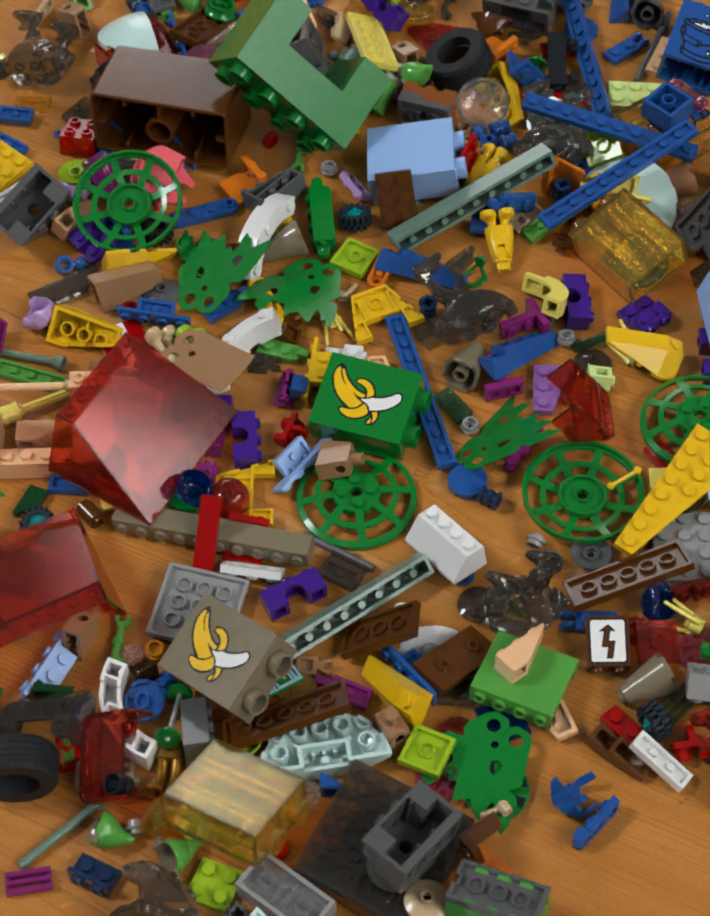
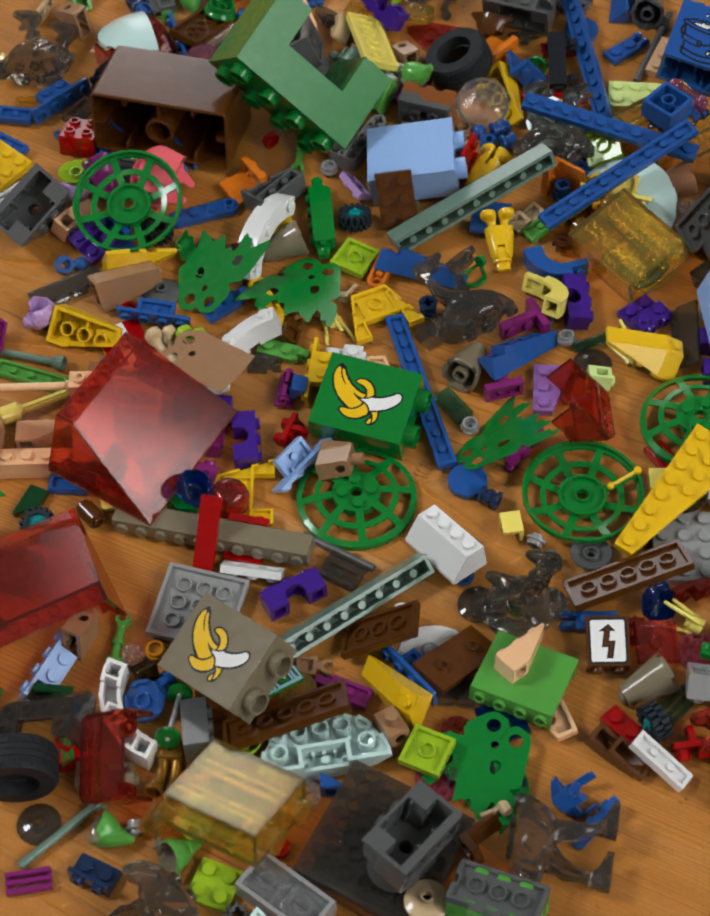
black wheel [103,772,135,798] -> none
blue hinge [487,192,537,212] -> none
none -> clear smoke dish [17,804,62,846]
none -> blue bracket [30,77,92,125]
none -> light grey beam [328,114,386,171]
none -> light yellow panel [499,510,524,541]
none -> clear smoke animal [505,793,621,894]
none -> blue arch [523,245,589,282]
none -> clear smoke windscreen [670,300,701,369]

